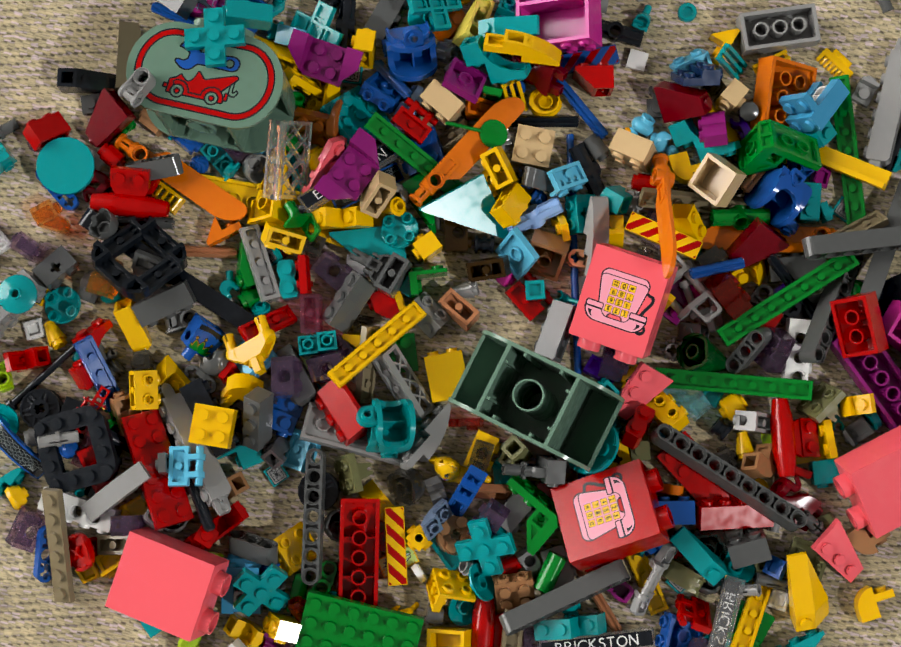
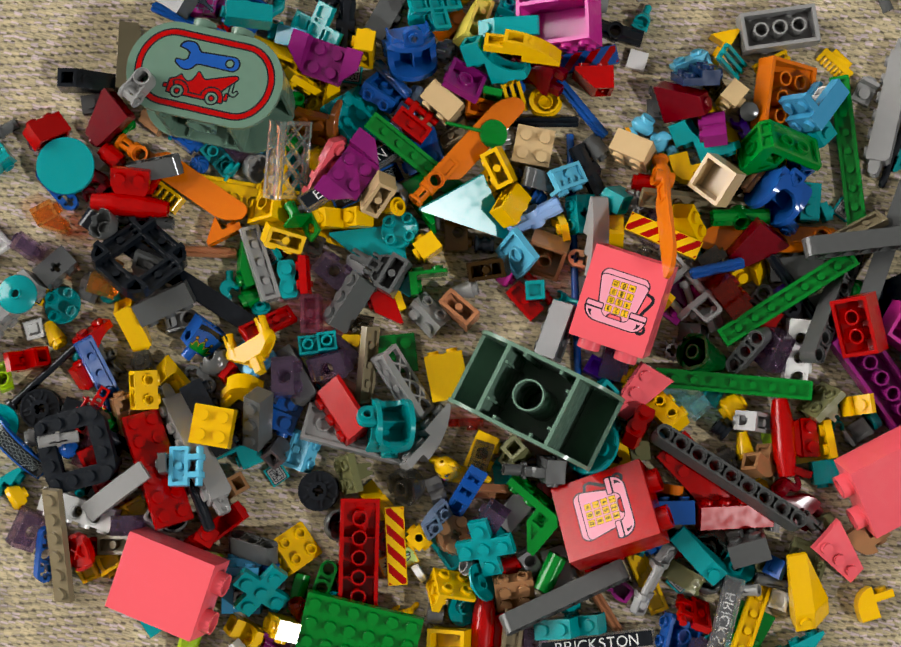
teal plate [184,7,246,68] -> none
dark grey beam [301,448,326,585] -> none
yellow tile [327,300,427,389] -> none
teal tile [677,3,697,23] -> none
magenta tile [809,166,831,189] -> none
yellow fence [819,146,892,191] -> none

